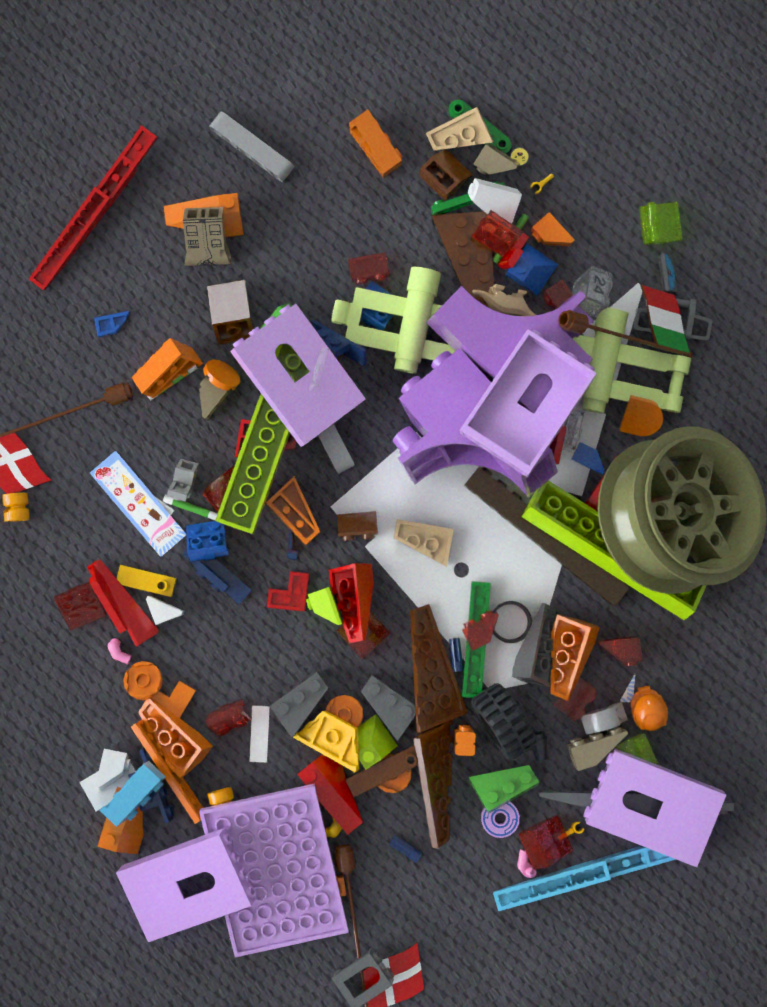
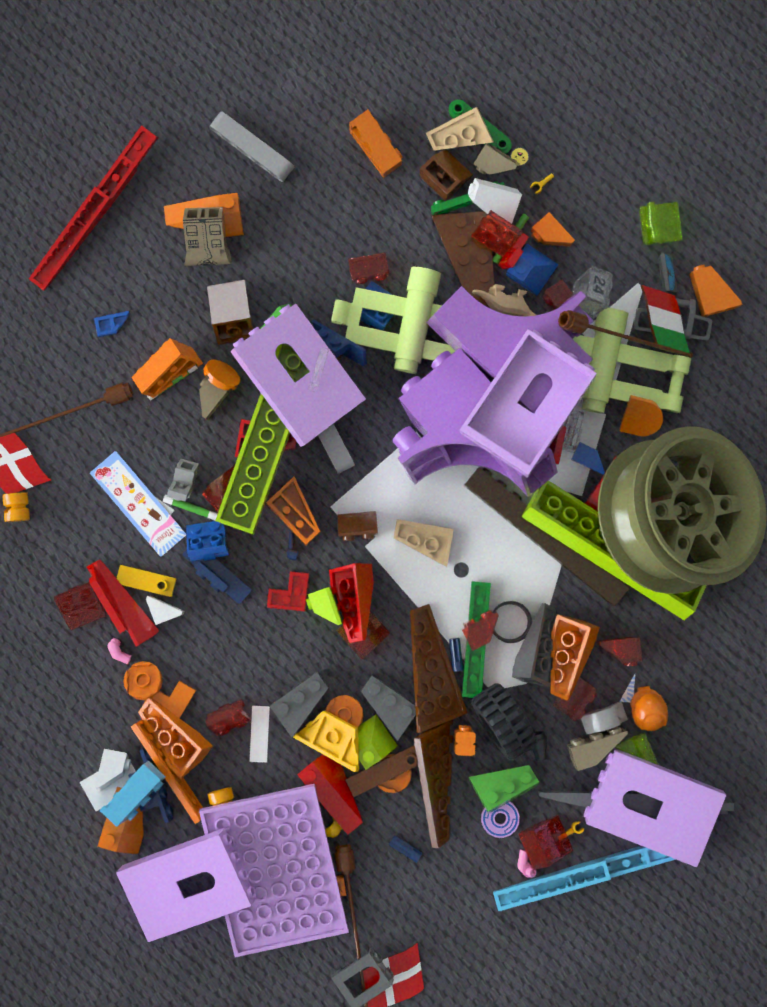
none -> orange slope [689,265,742,317]

